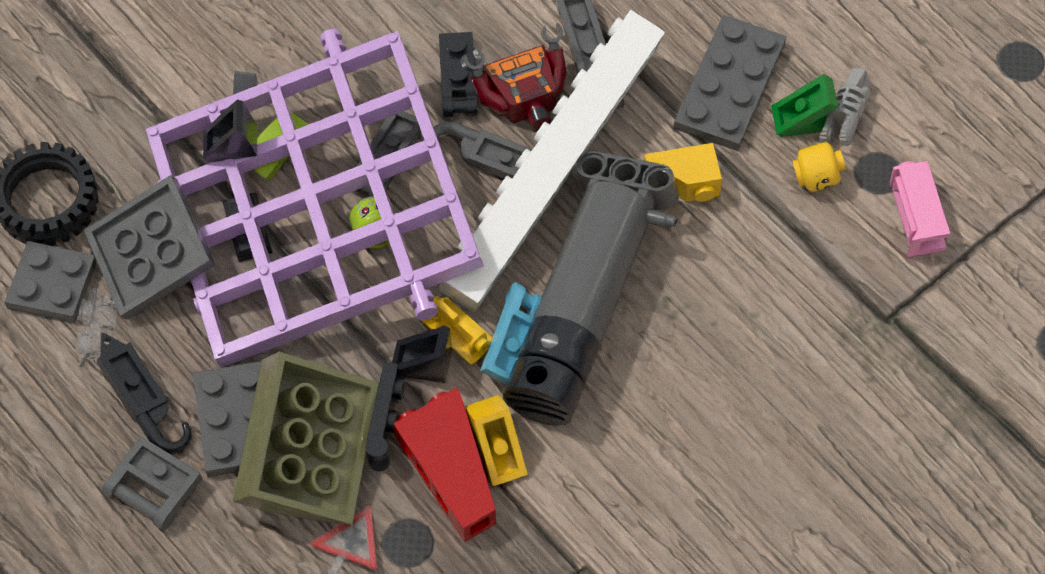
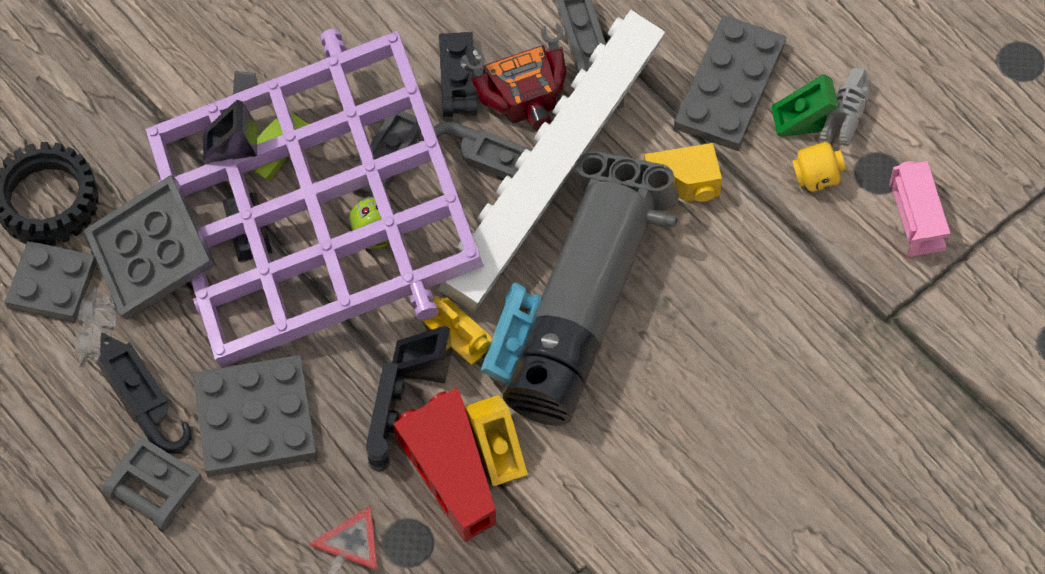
olive slope [233,352,379,526] -> none

